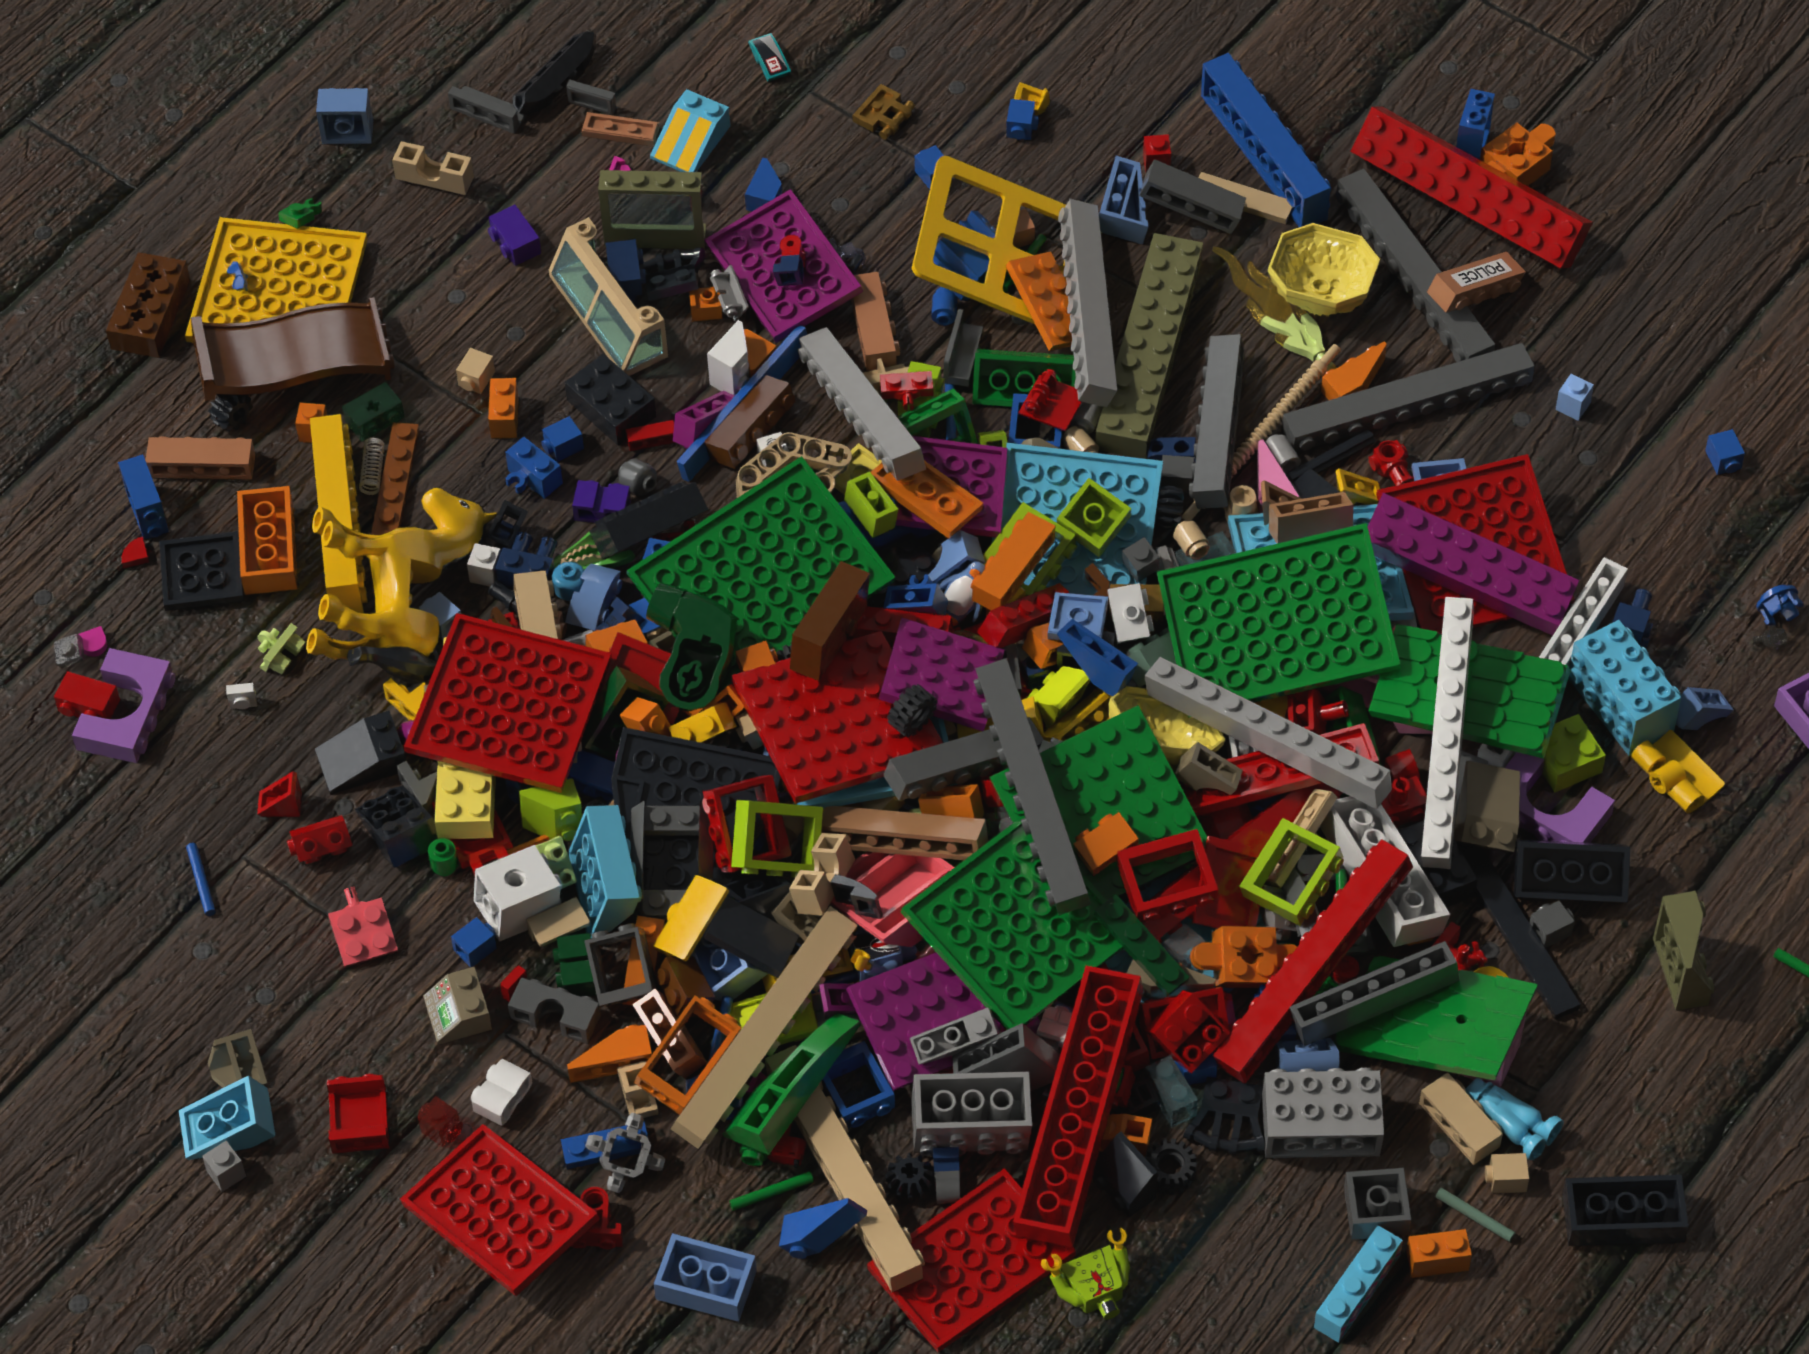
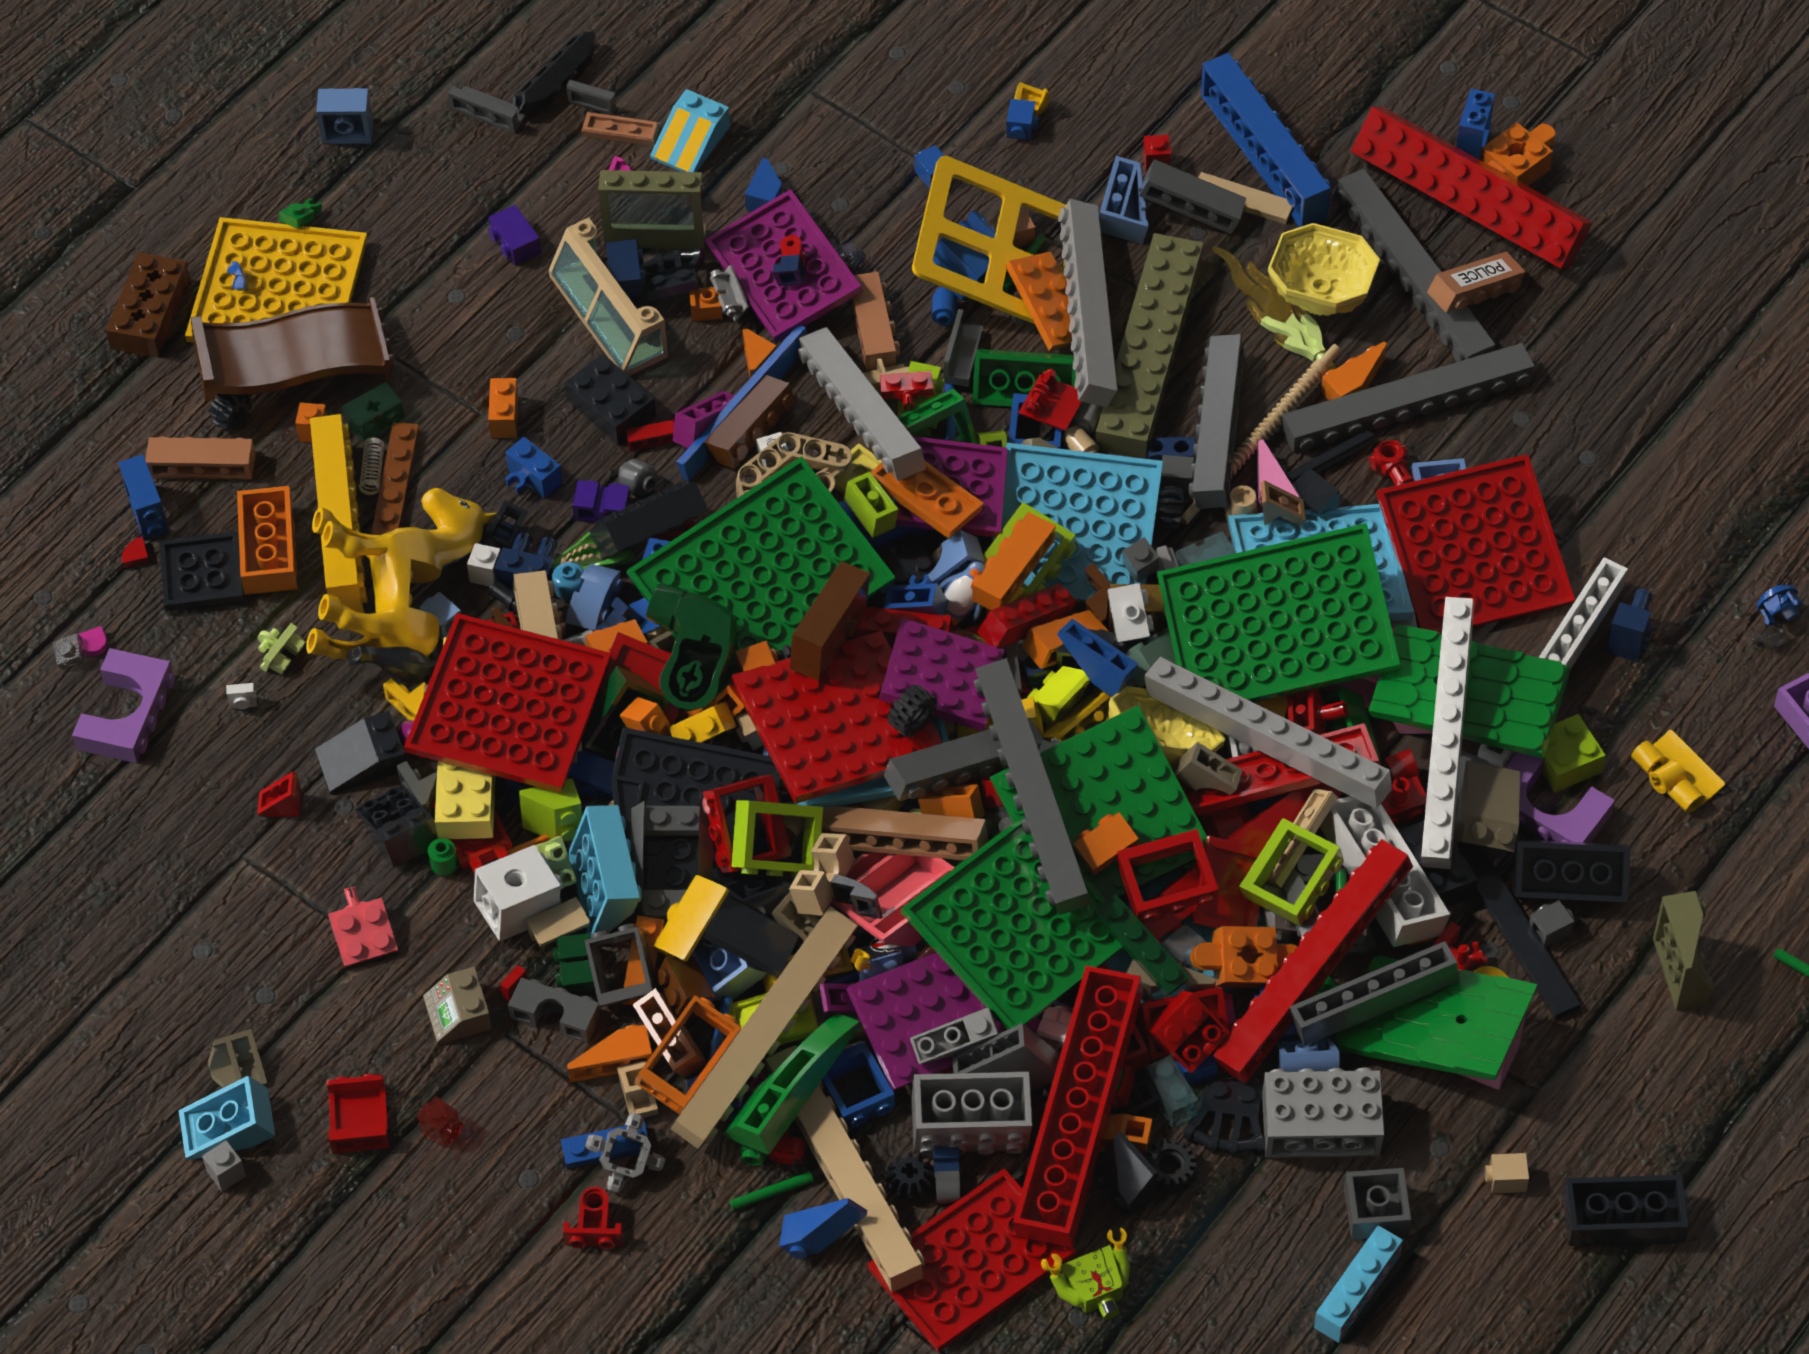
red brick [54,671,120,719] -> none
blue bar [186,843,216,916] -> none
red brick [287,815,352,864] -> none
tan arch [392,141,474,195] -> none
red plate [400,1124,600,1296] -> none
blue brick [451,917,497,968] -> none
tan brick [456,348,495,394] -> none
white brick [471,1059,532,1126] -> none
blue brick [541,416,584,462] -> none
medium blue brick [654,1233,757,1322] -> none
white slope [707,320,750,395] -> none
slope [748,33,791,82] -> none
pearl gold plate [852,84,915,140] -> none
medium blue tile [1047,592,1109,640] -> none
lime brick [1057,478,1131,557] -> none
tan brick [1173,521,1210,560] -> none
light grey brick [1266,435,1301,475] -> none
medium nougat brick [1269,492,1354,544] -> none
red tile [1331,956,1359,984] -> none
yellow slope [1336,469,1380,505] -> none
magenta brick [1368,493,1579,636] -> none
orange brick [1406,1229,1472,1278] -> none
tan brick [1419,1073,1503,1165] -> none
sand green bar [1436,1188,1516,1242] -> none
medium azure piece [1465,1077,1564,1160] -> none
light blue brick [1556,374,1594,421] -> none
medium azure brick [1568,620,1681,756] -> none
medium blue arch [1676,687,1734,730] -> none
blue brick [1705,429,1745,475] -> none

